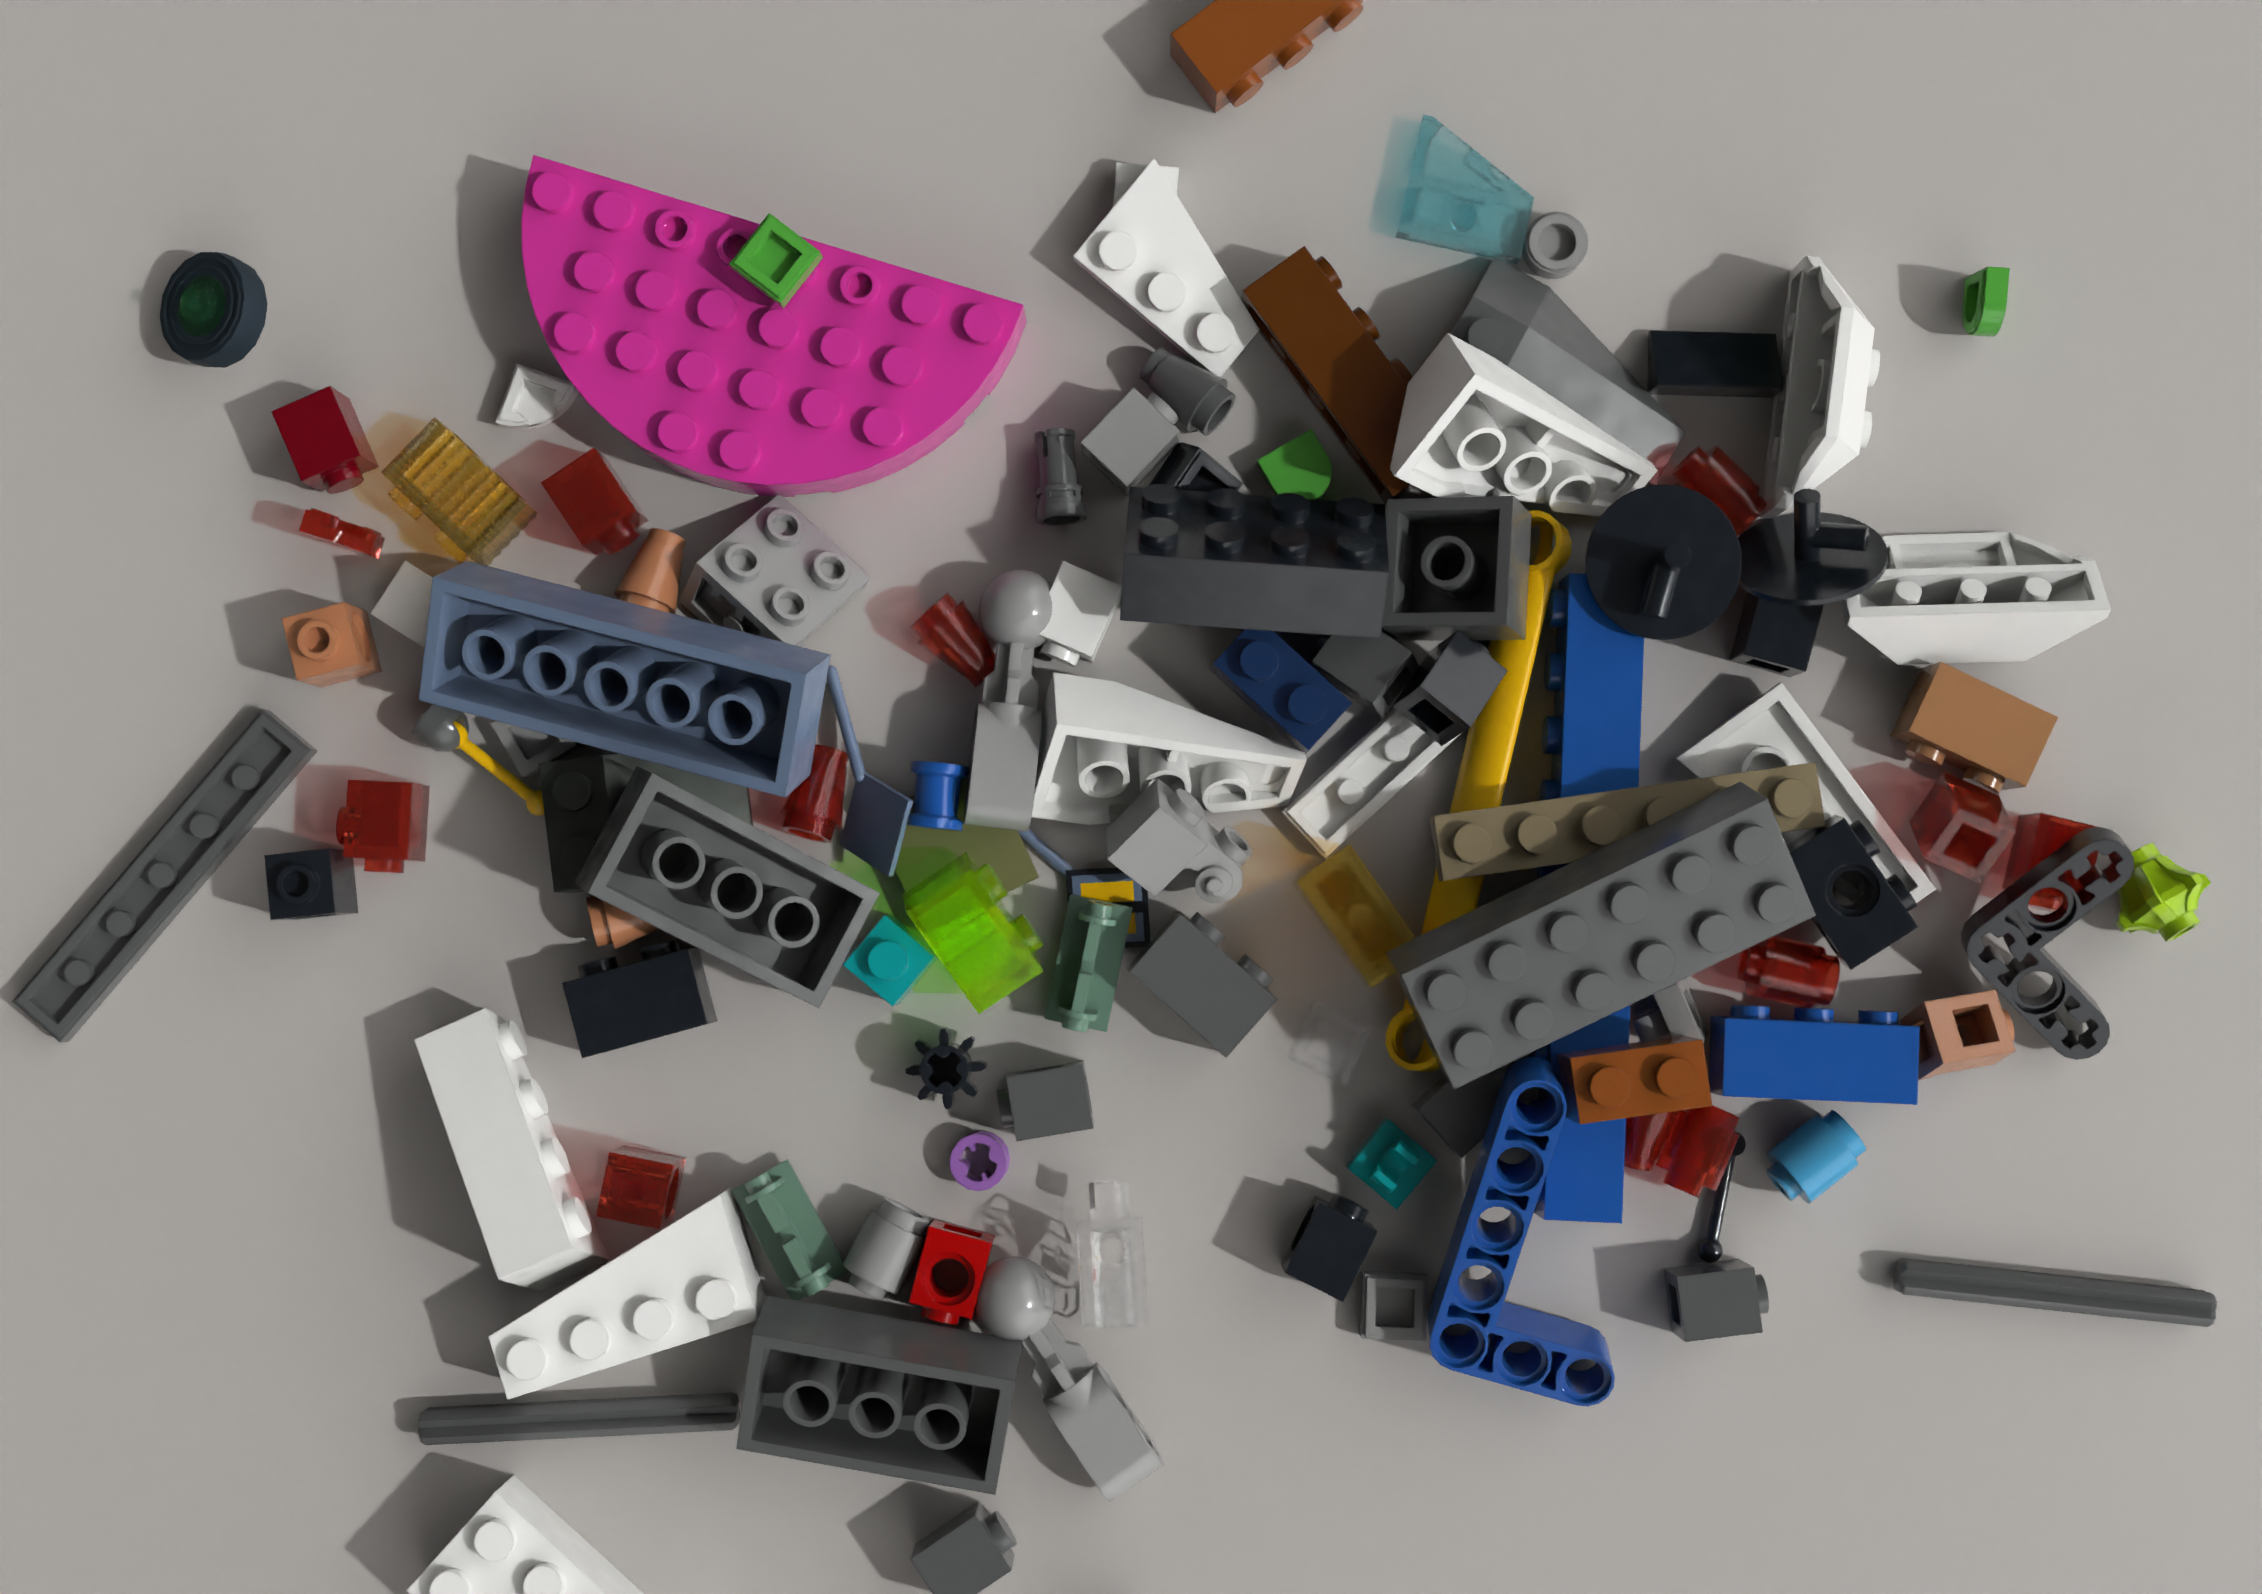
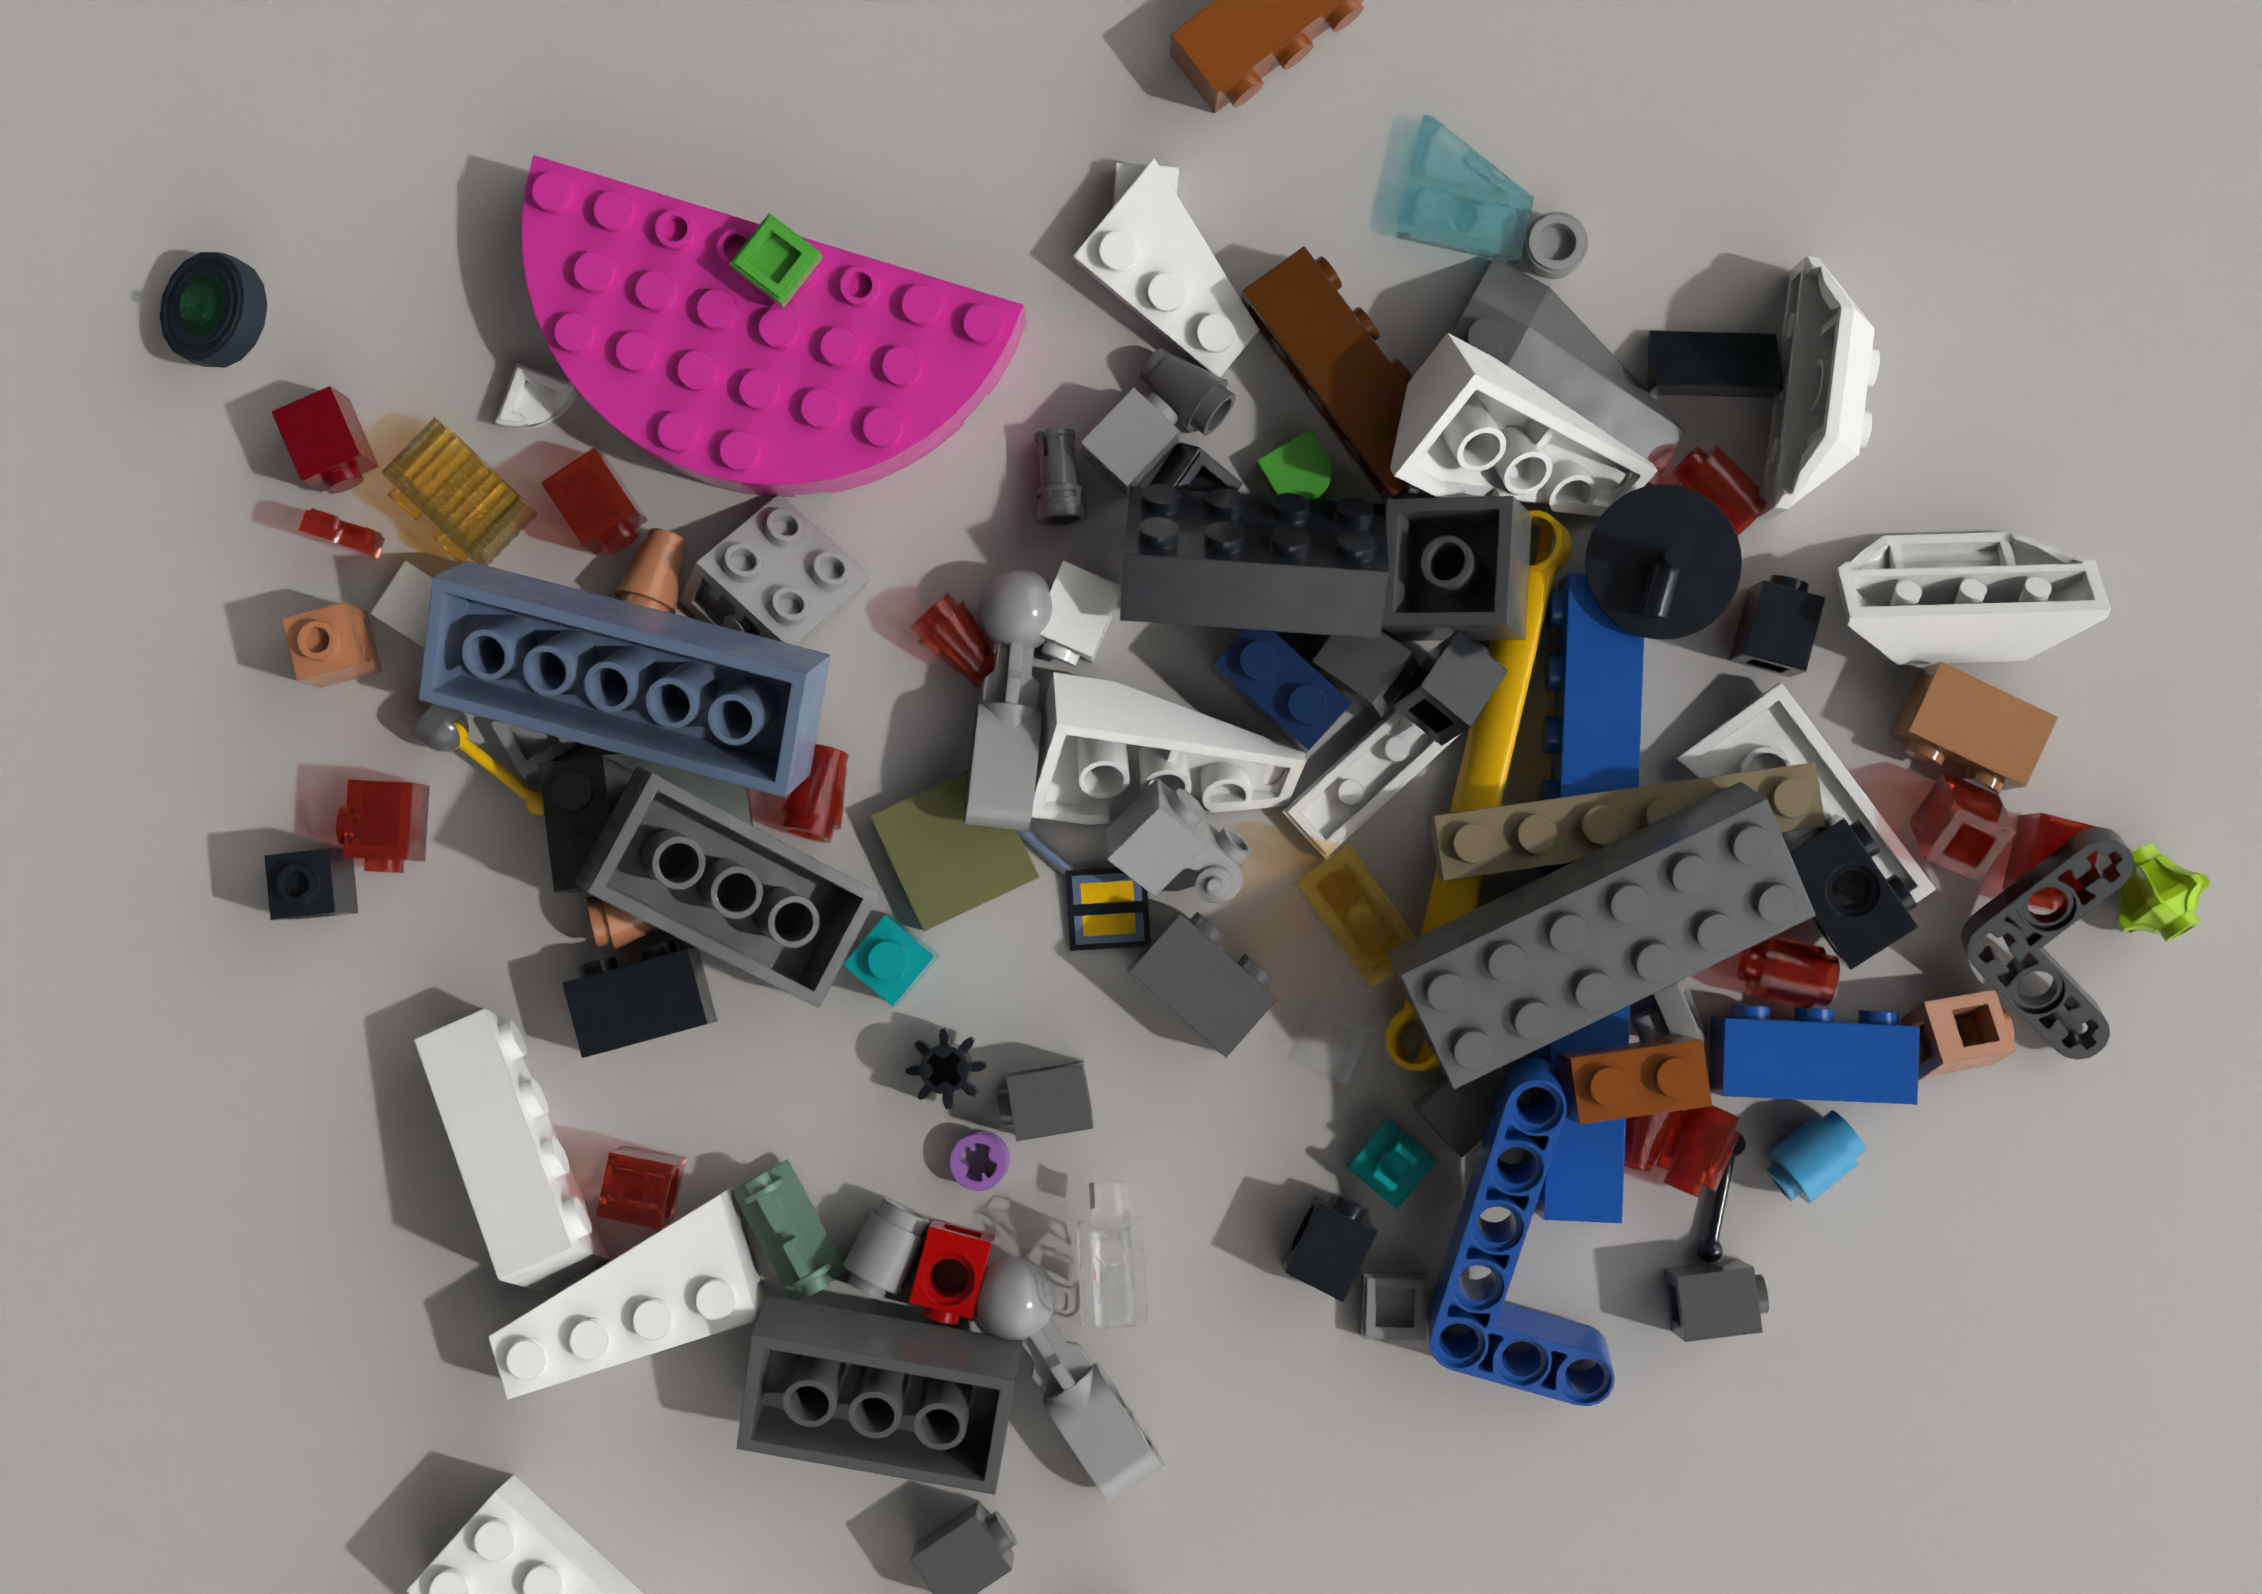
dark grey tile [12,709,317,1043] -> none
dark grey axle [418,1392,740,1445] -> none
sand blue piece [827,665,913,877] -> none
clear neon green brick [903,852,1044,1014] -> none
blue bush [907,761,969,831] -> none
sand green hinge [1044,894,1133,1032] -> none
black shield [1738,489,1888,606] -> none
dark grey axle [1893,1258,2217,1327] -> none
bright green tile [1962,266,2010,337] -> none

